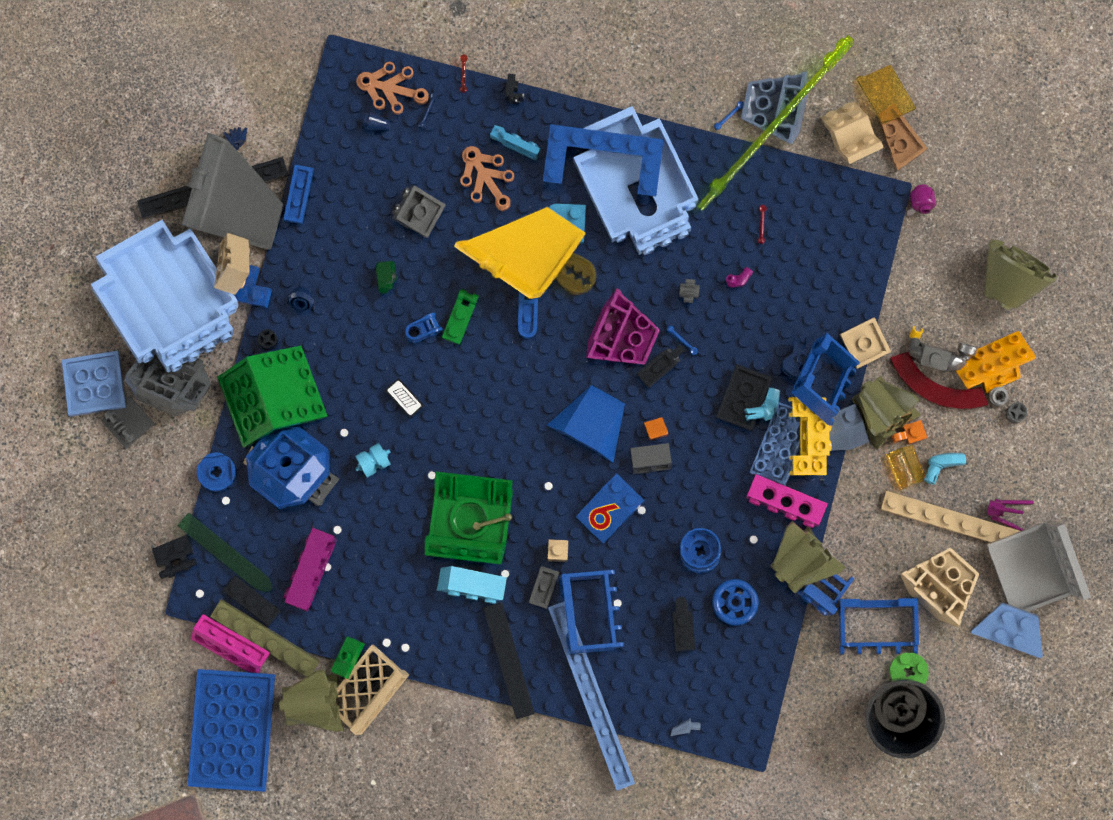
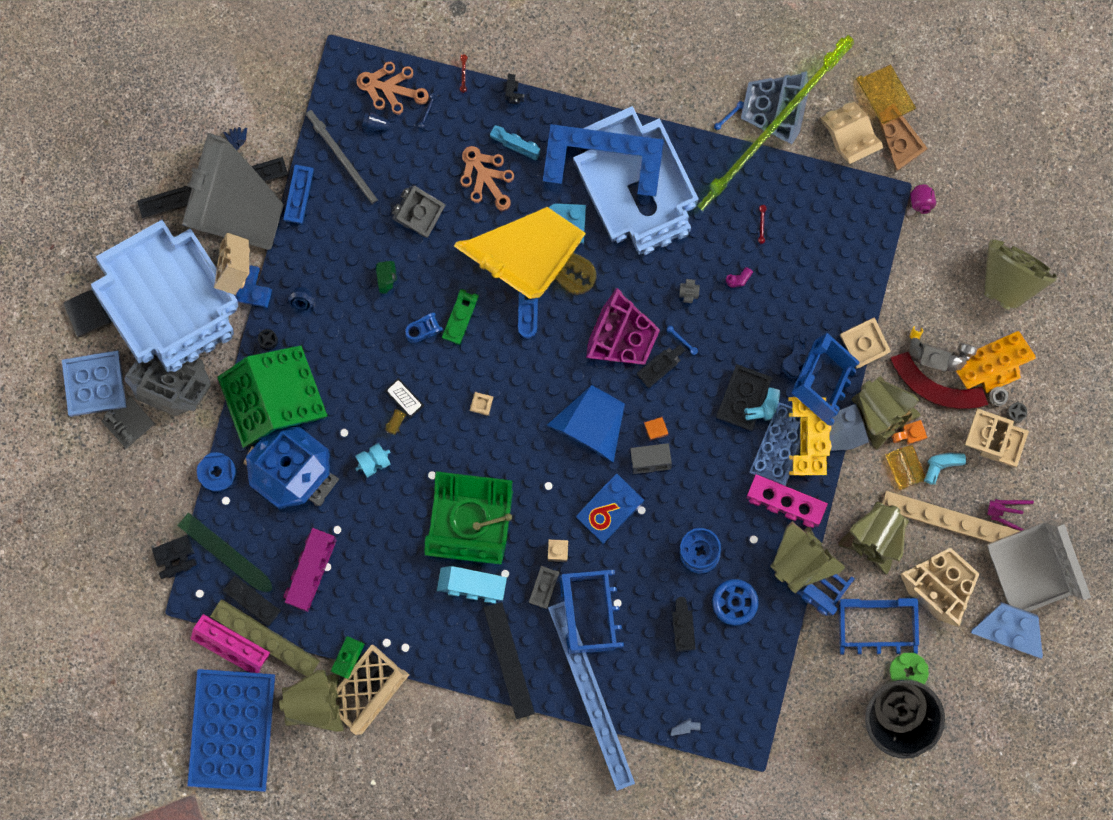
none -> black slope [63,290,113,337]
none -> dark grey bar [306,110,378,204]
none -> clear yellow pin [385,409,406,435]
none -> tan tile [470,392,493,416]
none -> olive brick [838,502,909,575]
none -> tan bracket [964,408,1029,468]

